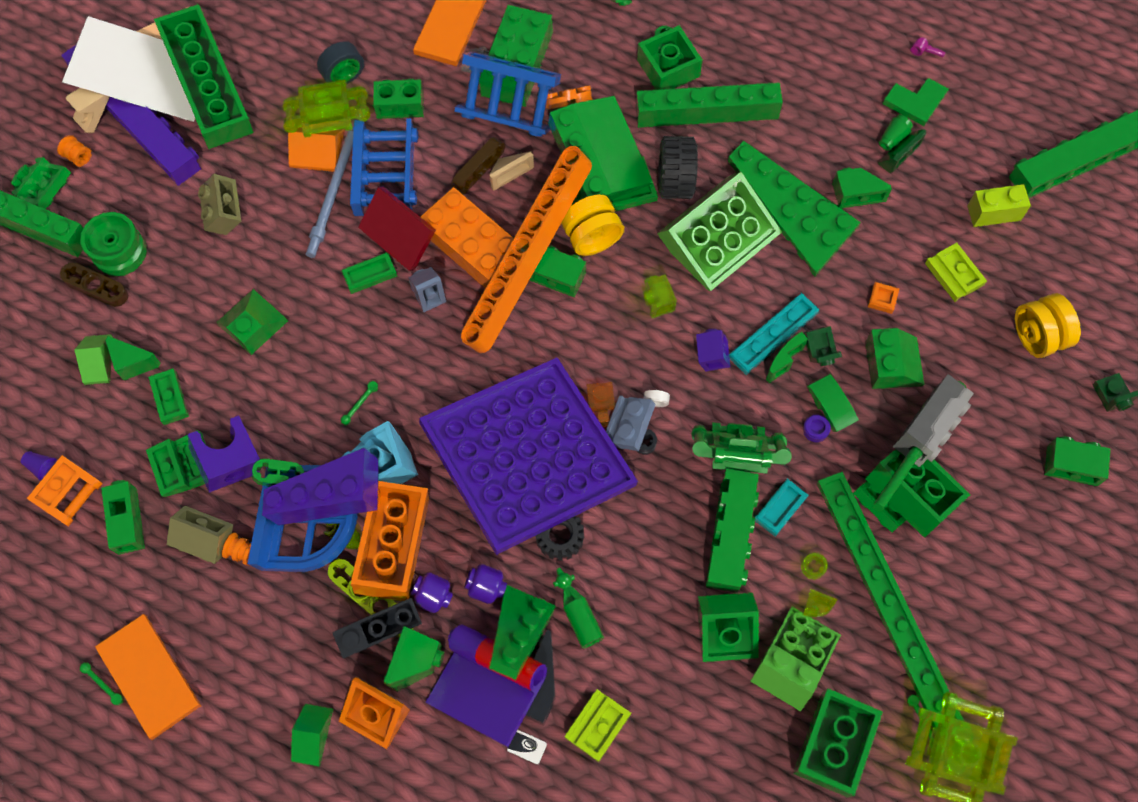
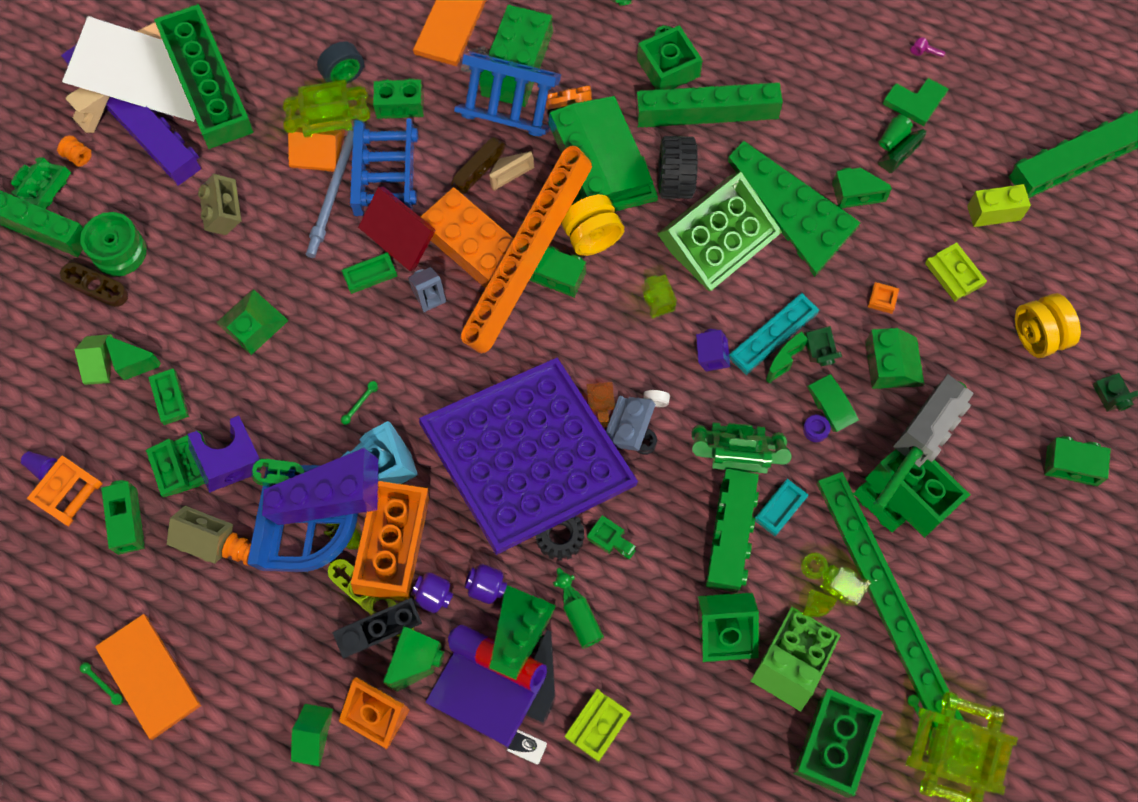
none -> green plate [587,515,636,560]
none -> clear neon green brick [820,565,872,606]

